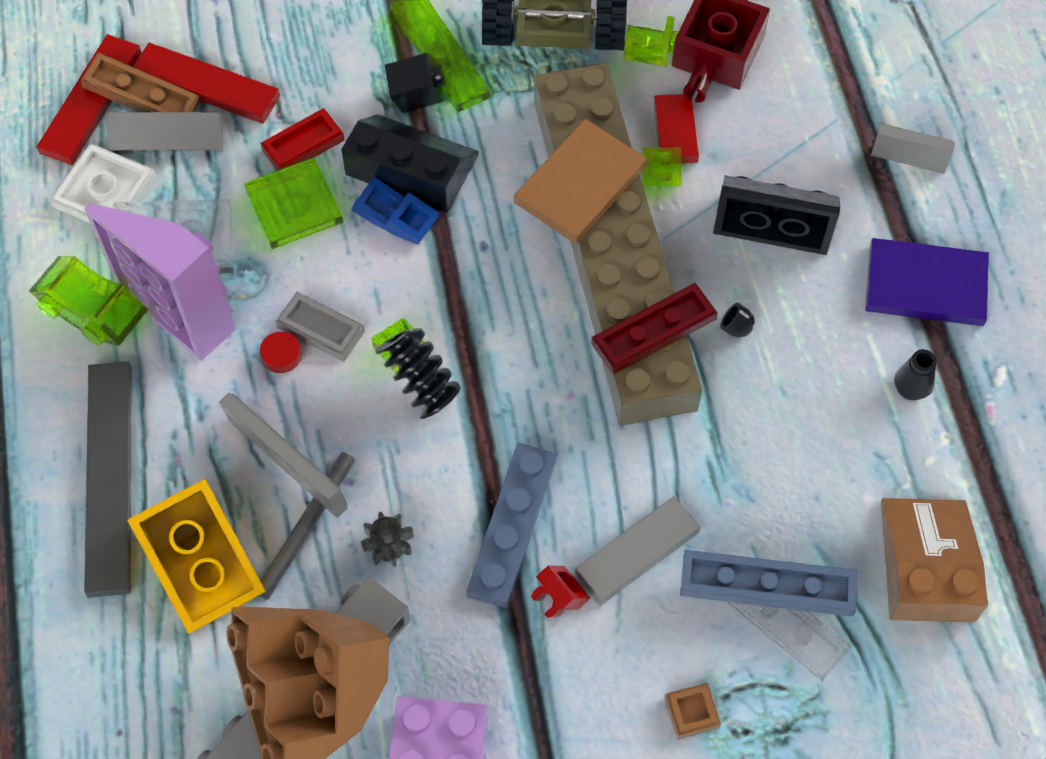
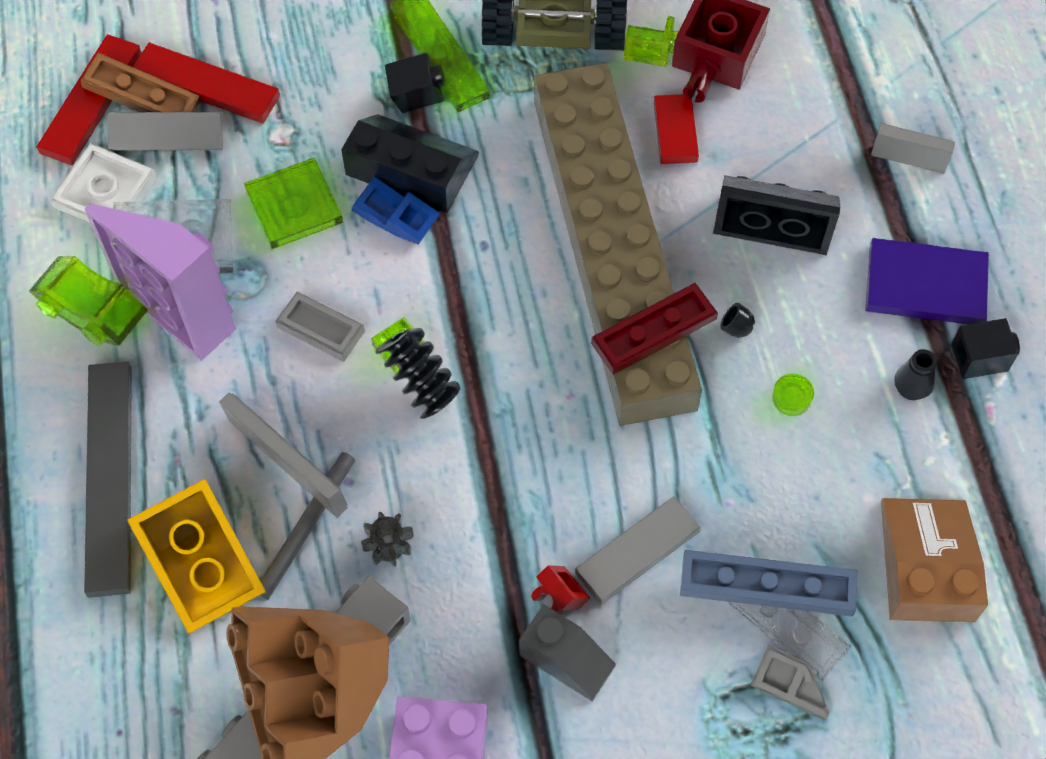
red tile [260,108,345,176] -> none
red tile [260,332,301,373] -> none
sand blue plate [466,442,557,609] -> none
medium nougat tile [514,119,648,244] -> none
clear neon green tile [642,147,681,186] -> none
medium nougat tile [664,683,721,740] -> none
none -> dark grey slope [519,604,616,702]
none -> light grey tile [751,644,829,721]
none -> clear neon green tile [772,374,814,416]
none -> black brick [951,318,1020,379]

